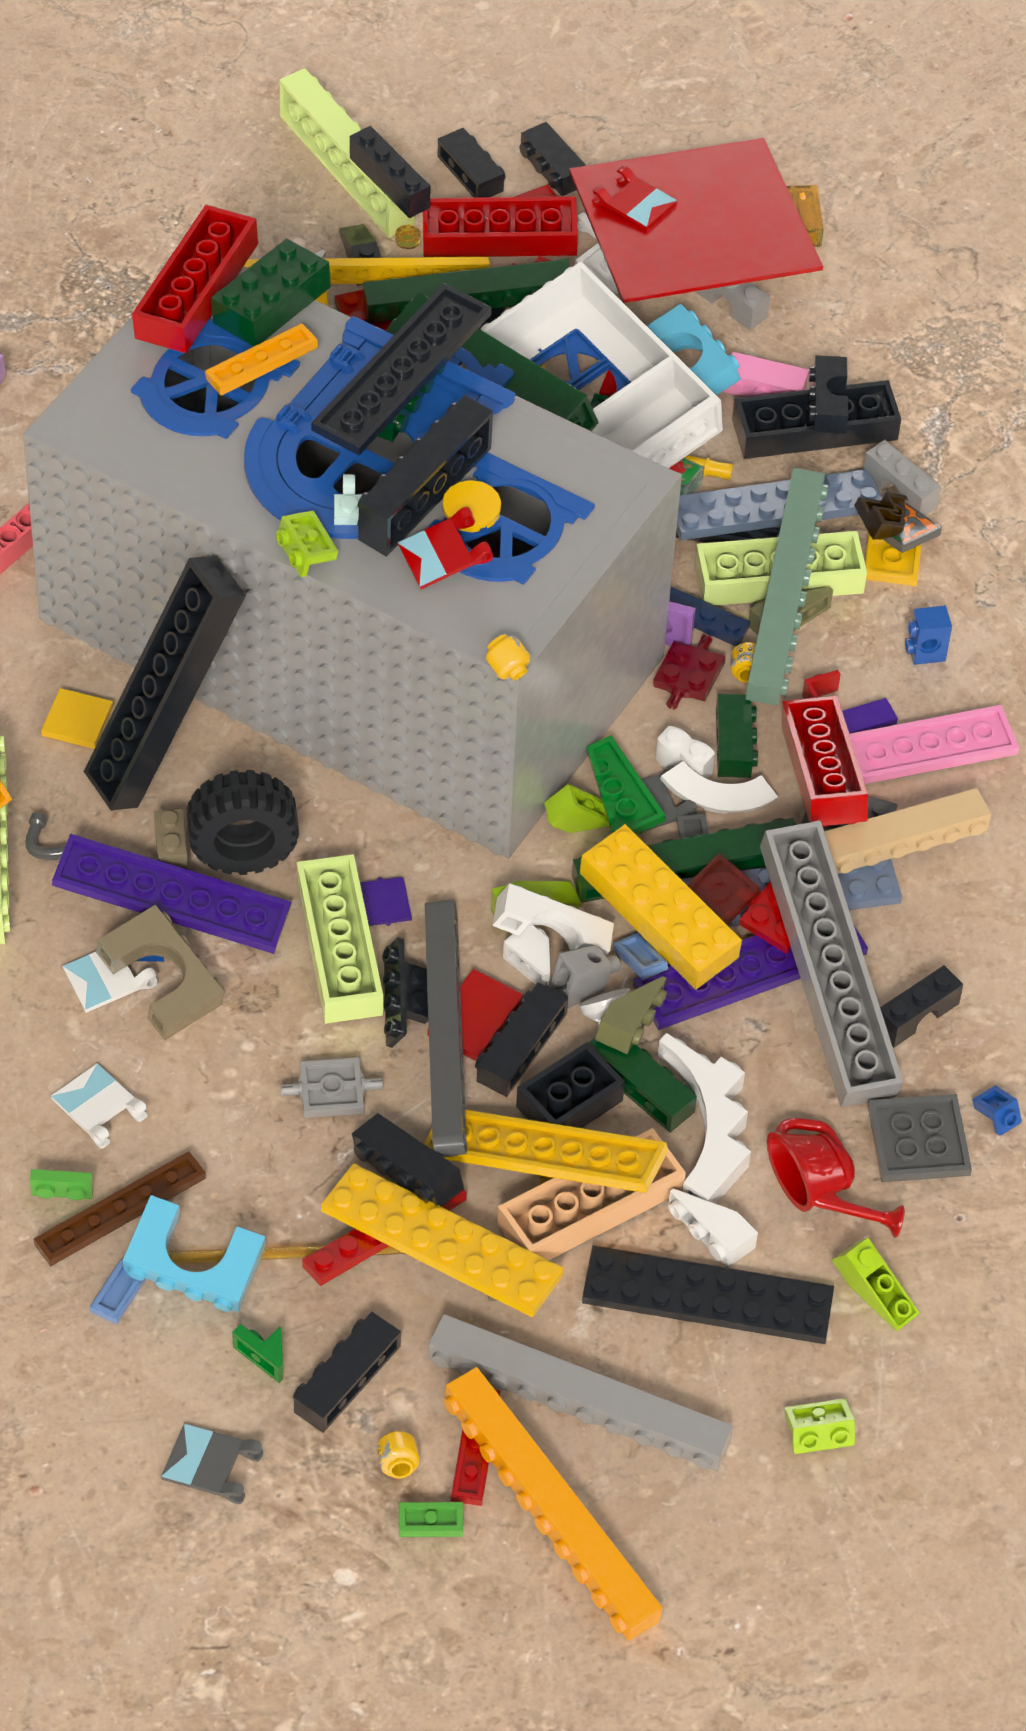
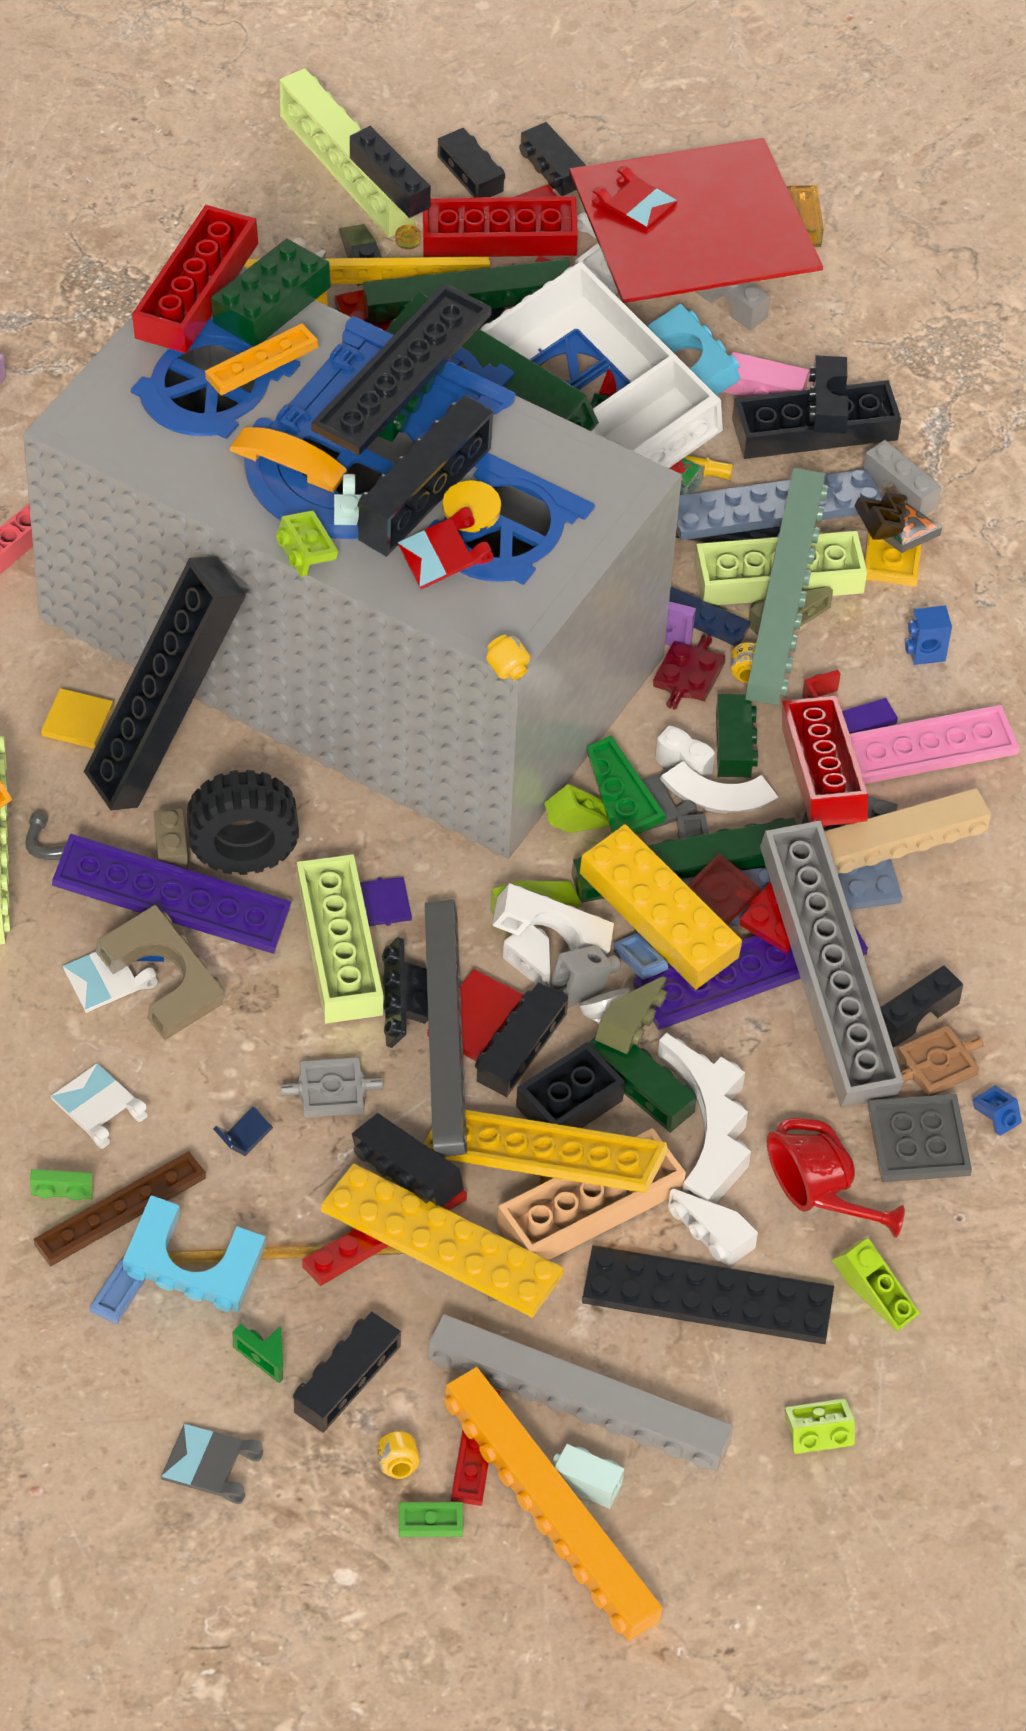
none -> dark blue bracket [213,1107,273,1156]
none -> light orange slope [230,427,347,493]
none -> light aqua brick [552,1444,624,1509]
none -> medium nougat plate [897,1025,984,1096]

